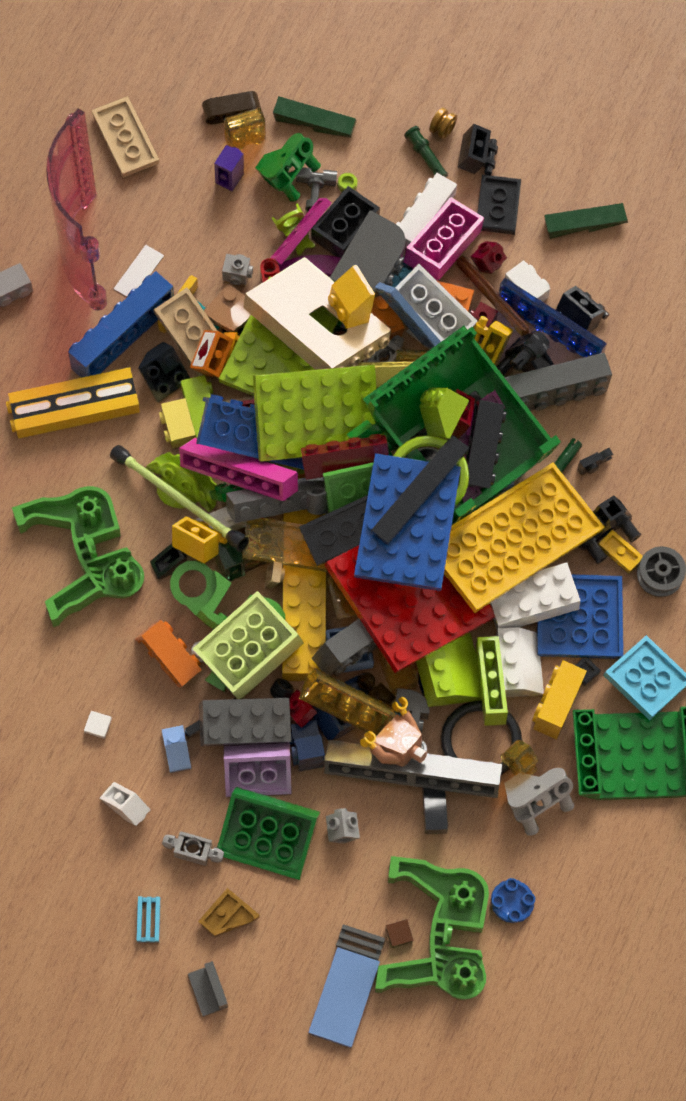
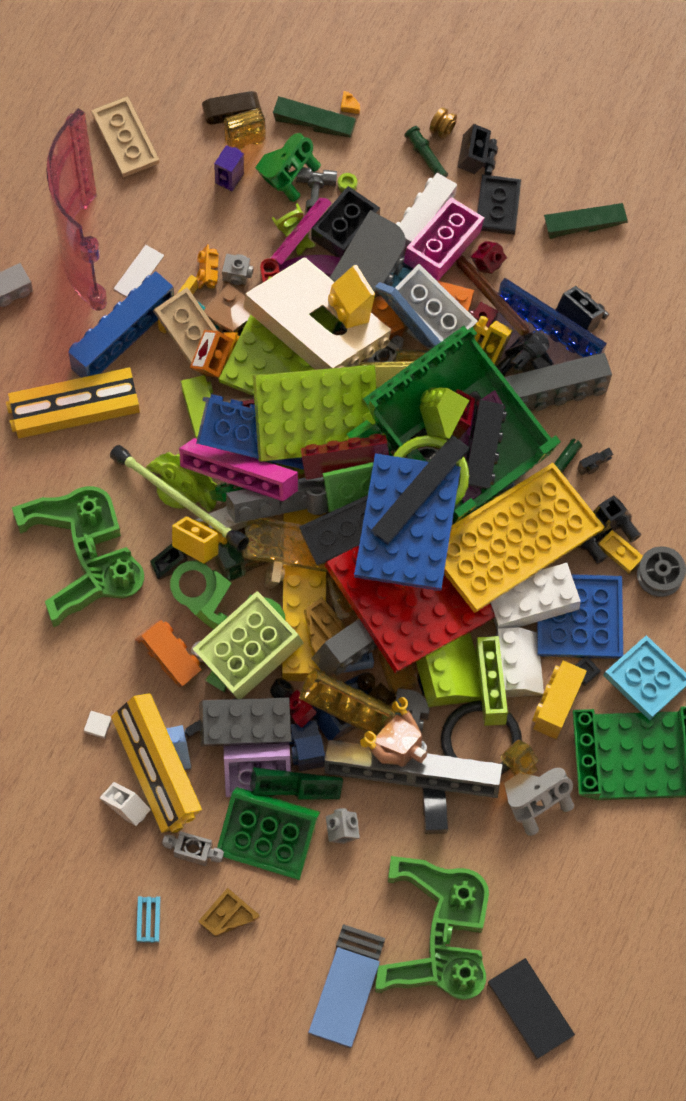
black slope [138,341,190,402] -> none
light yellow brick [159,398,196,449] -> none
dark grey panel [188,961,228,1017] -> none
reddish brown tile [386,919,414,948] -> none
blue dish [491,878,535,923] -> none
white brick [504,260,550,311] -> none
none -> yellow brick [111,693,202,833]
none -> light orange hinge [196,244,219,289]
none -> dark green slope [250,767,343,800]
none -> pearl gold wing [304,597,346,654]
none -> light orange tile [340,91,360,114]
none -> black tile [487,958,575,1060]

